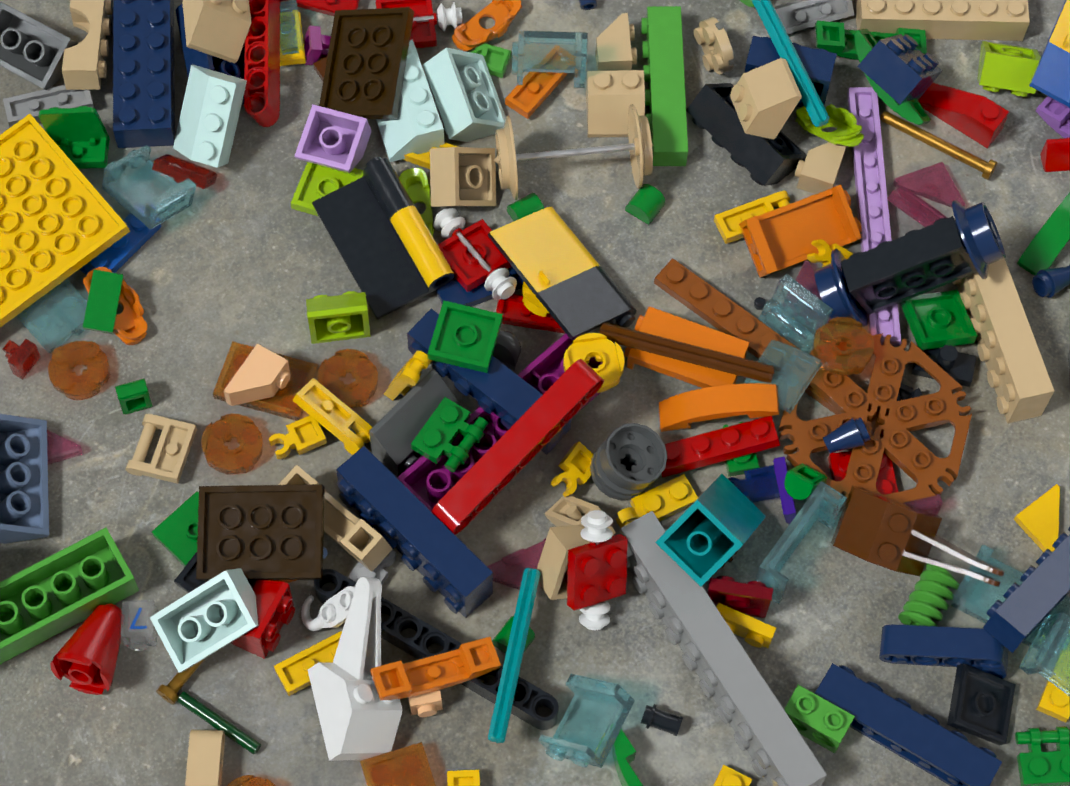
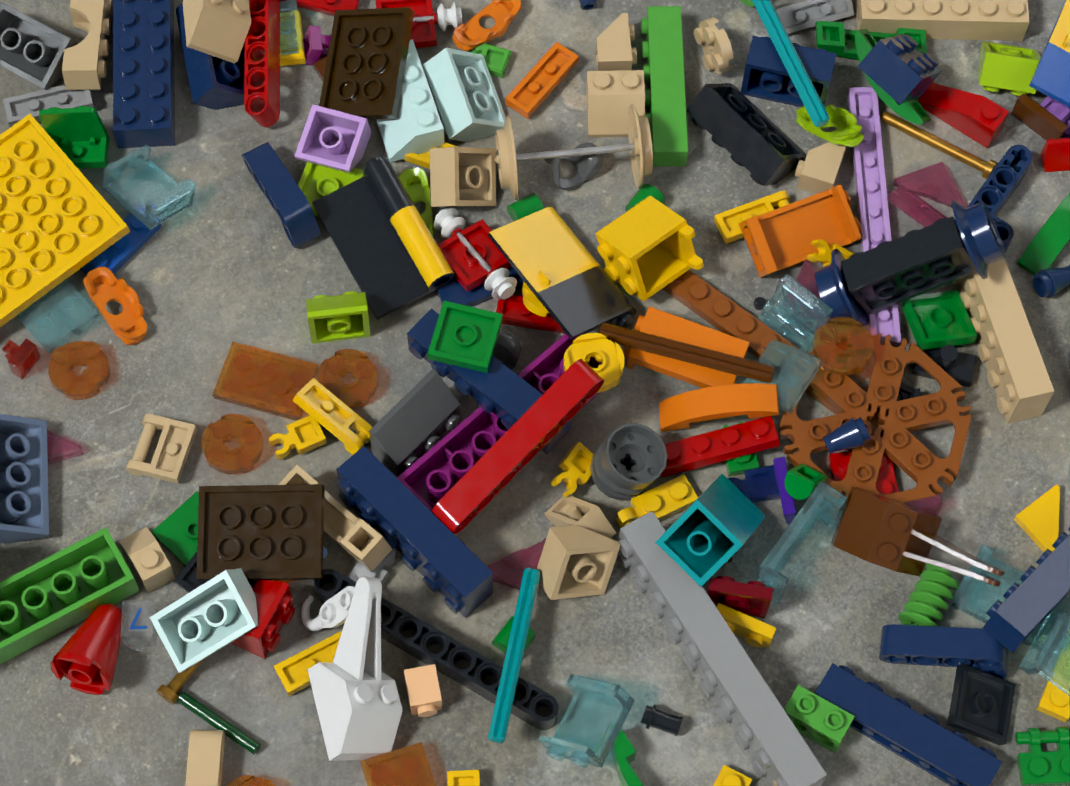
green tile [83,270,124,334] -> none
green brick [115,378,153,415] -> none
clear red plate [152,154,217,189] -> none
light aqua slope [173,65,247,168] -> none
light nougat slope [224,344,291,406] -> none
orange slope [370,637,501,700] -> none
yellow plate [384,350,432,401] -> none
green plate [411,397,489,472] -> none
clear light blue panel [512,30,588,88] -> none
red plate [567,510,628,630] -> none
tan slope [730,58,802,139] -> none
none -> tan slope [119,527,176,593]
none -> dark blue beam [242,142,321,248]
none -> dark grey piece [544,142,603,190]
none -> yellow container [595,195,704,301]
none -> dark blue beam [967,145,1032,253]
none -> reddish brown tile [1011,93,1068,140]

